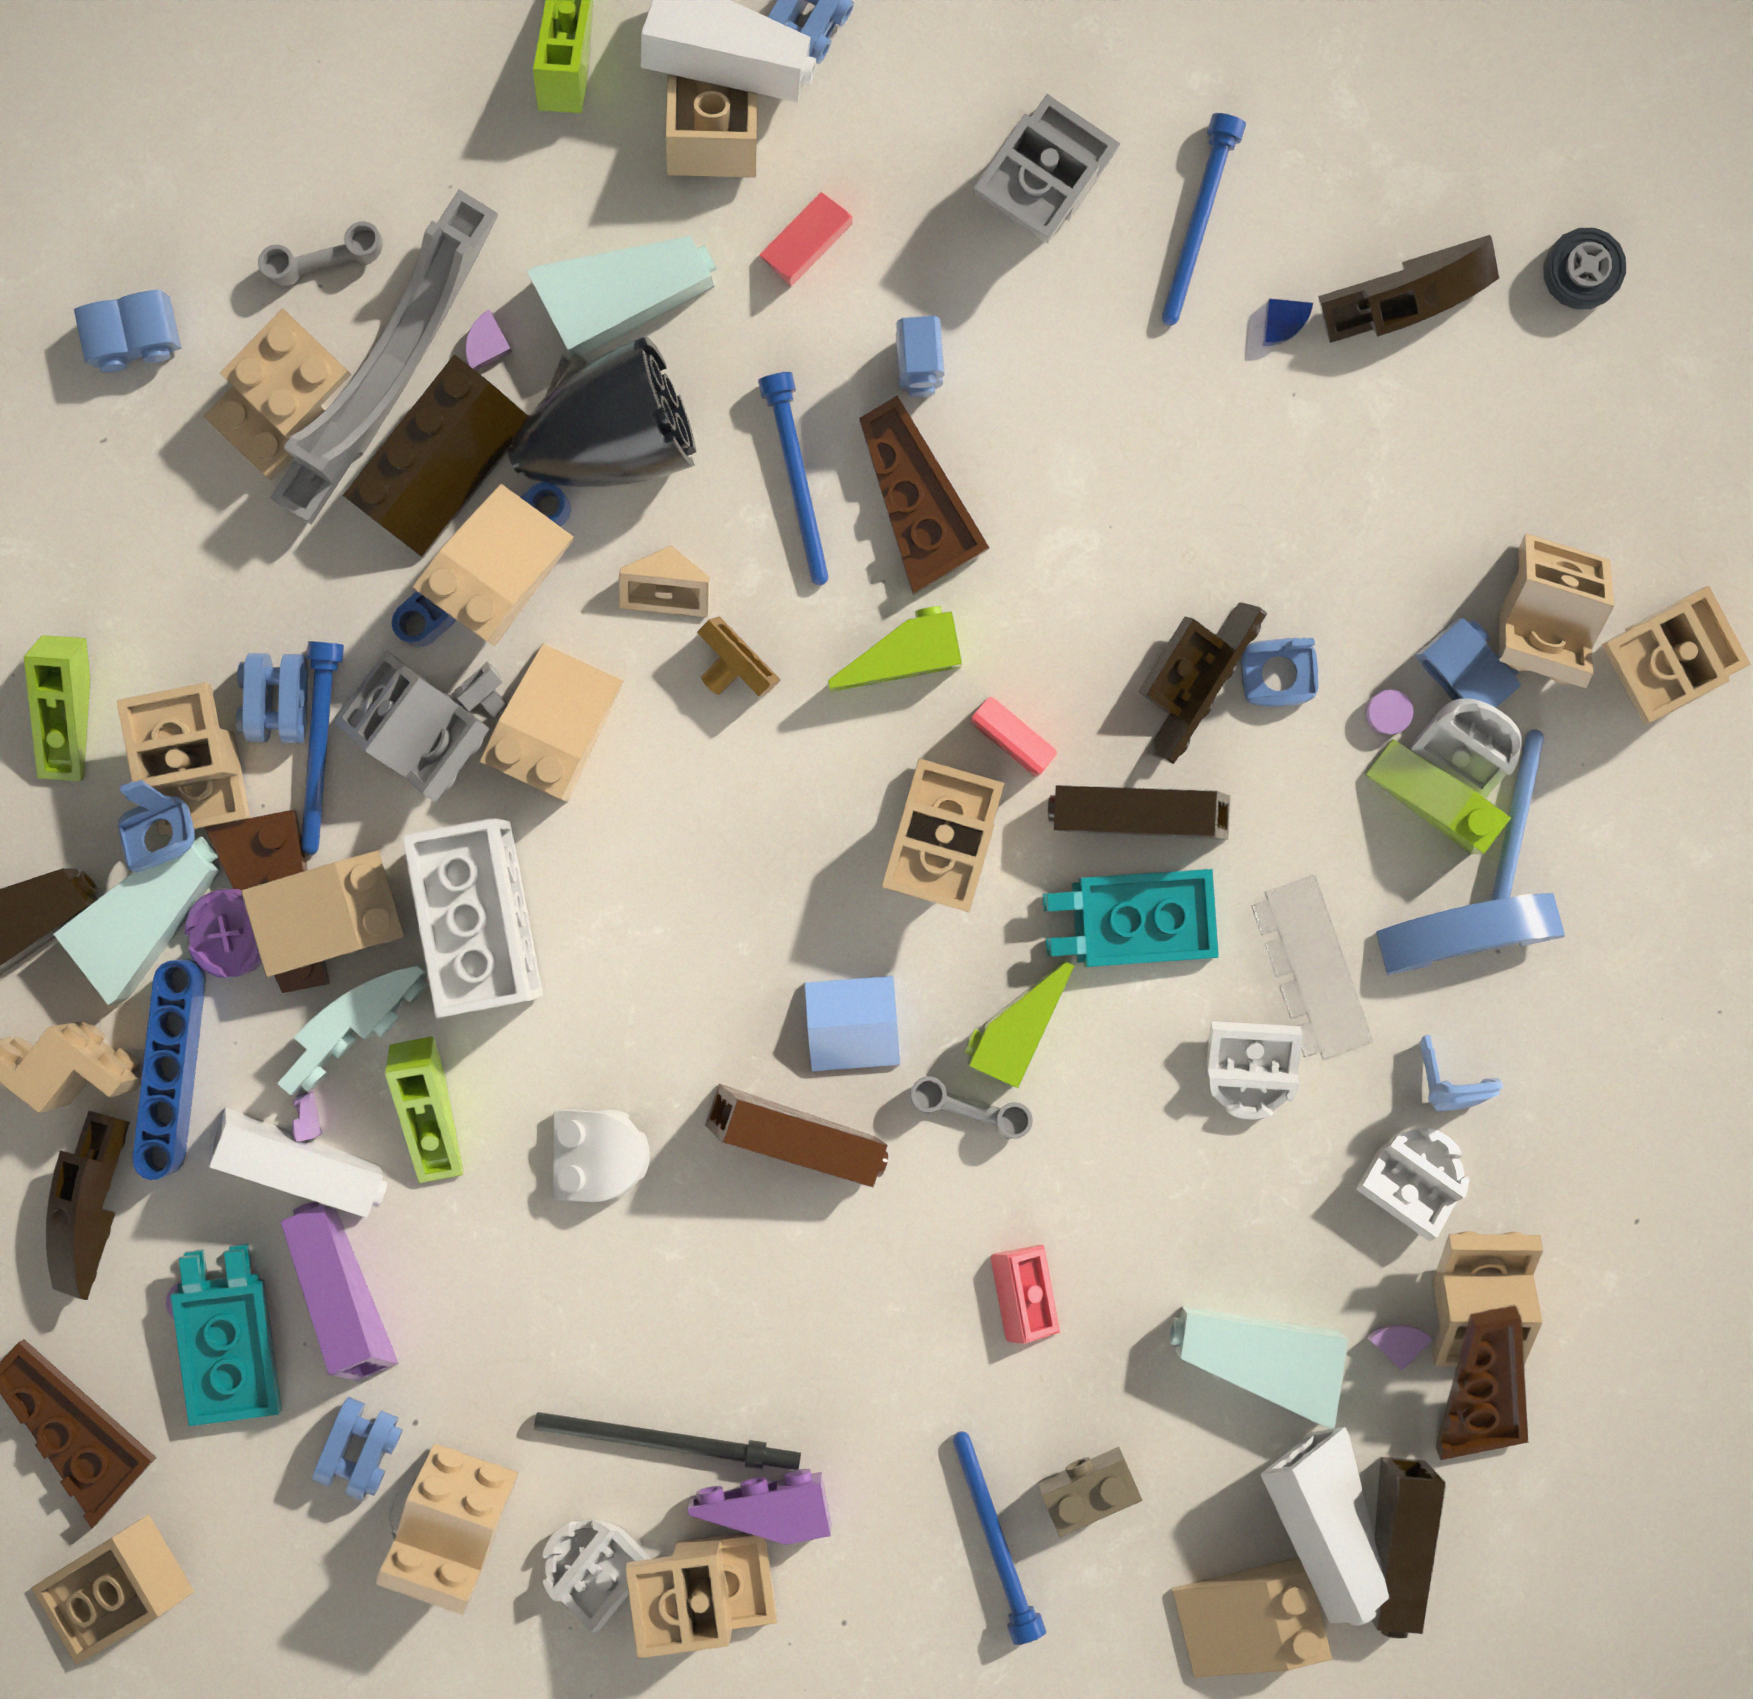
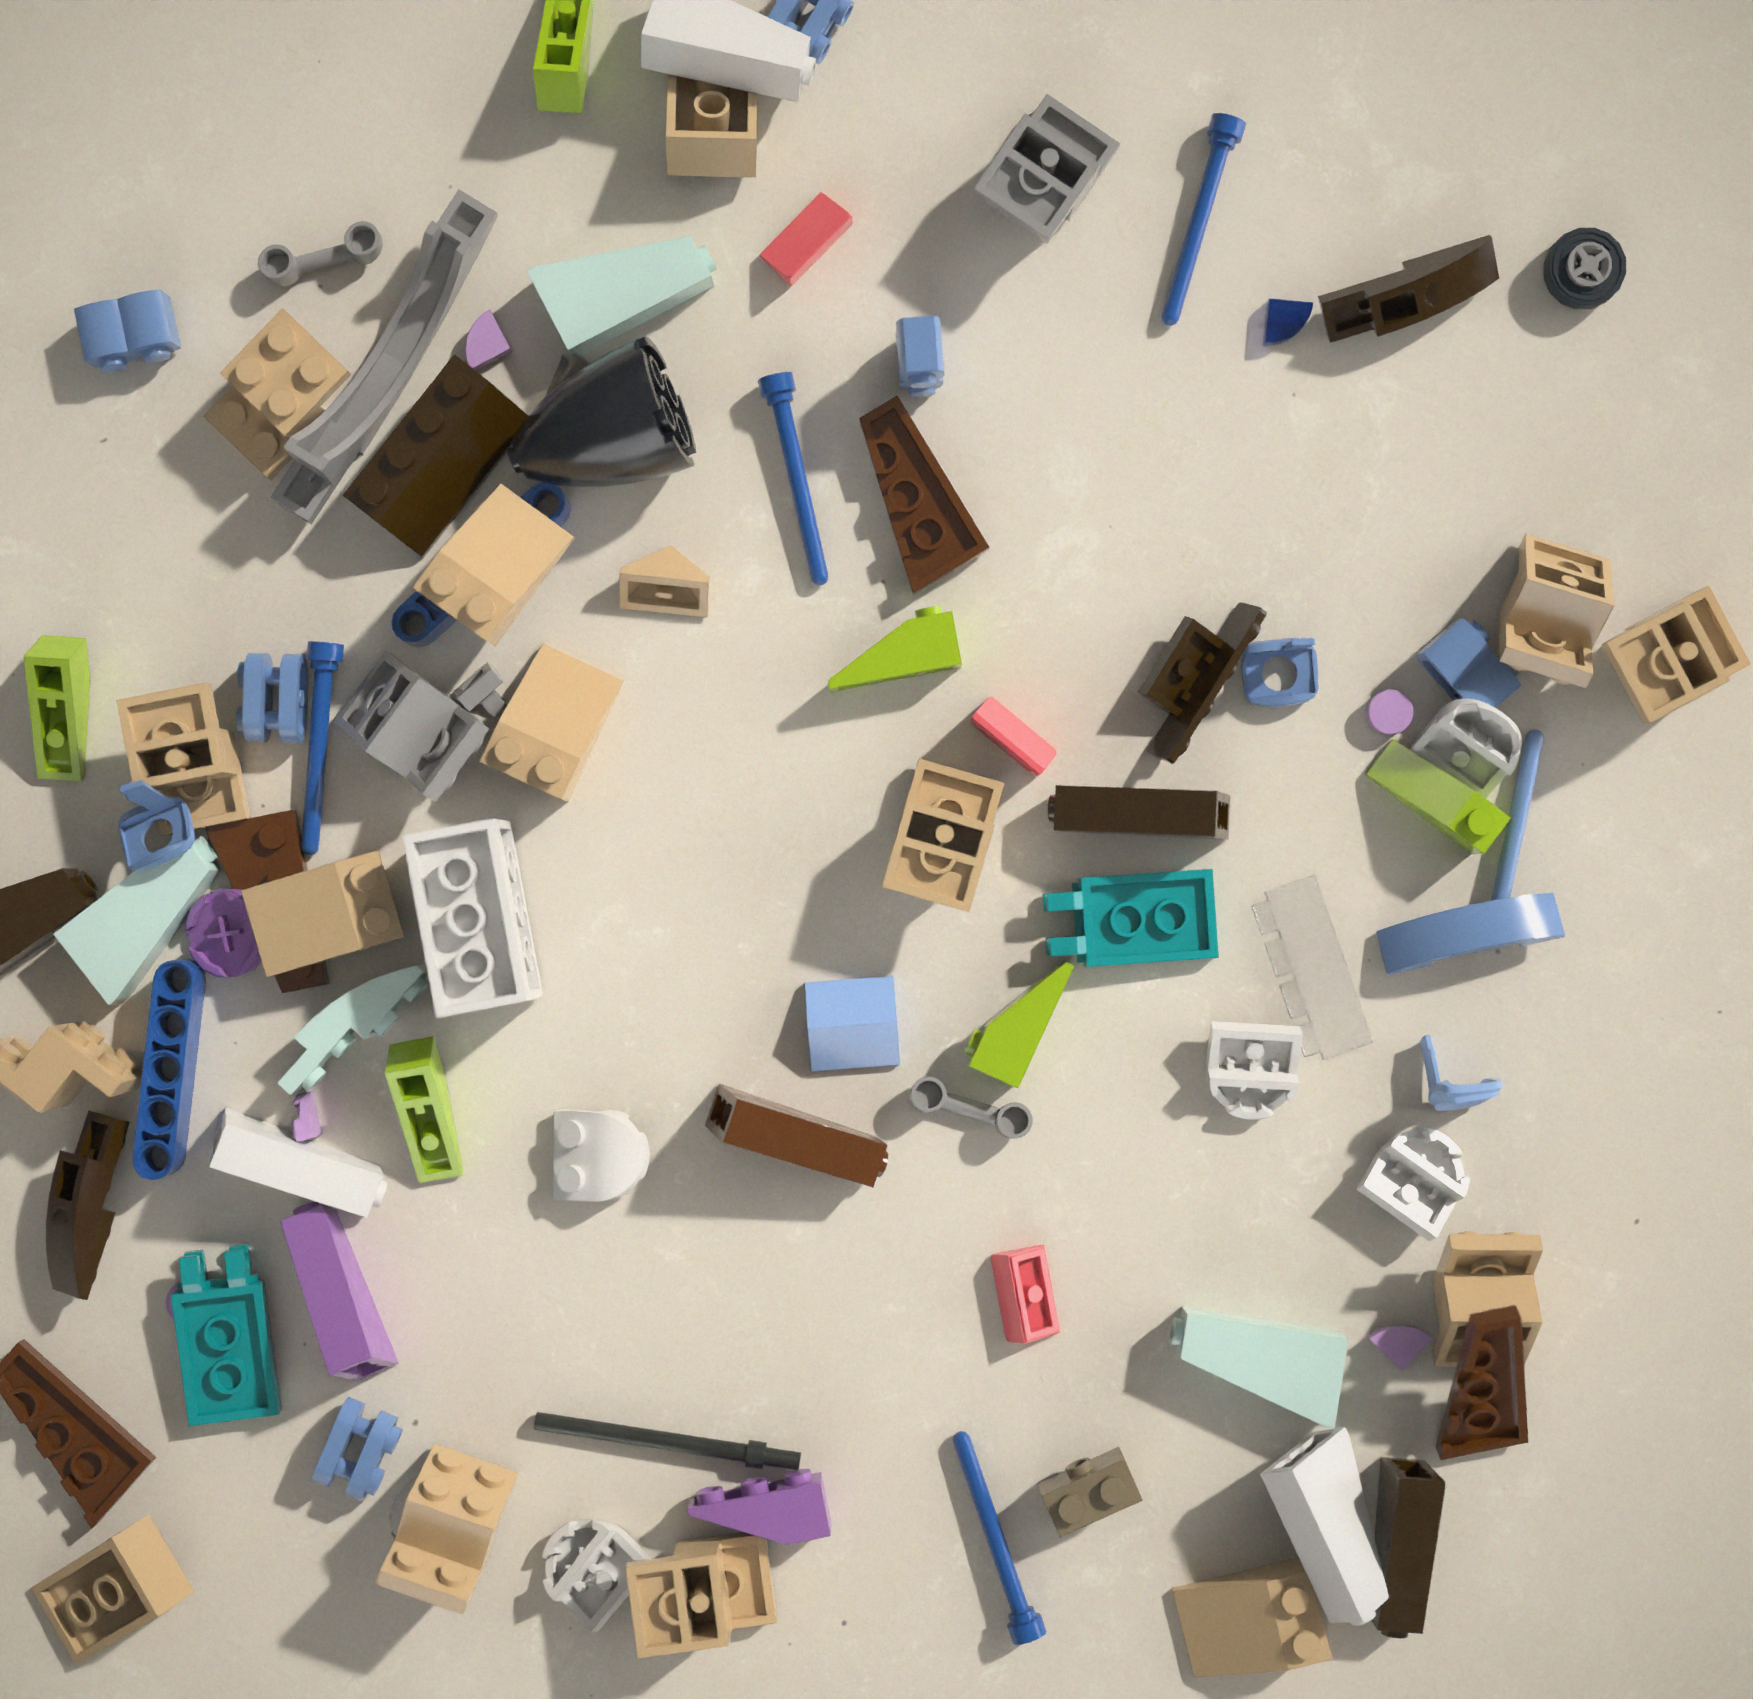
pearl gold tile [697,616,781,697] -> none

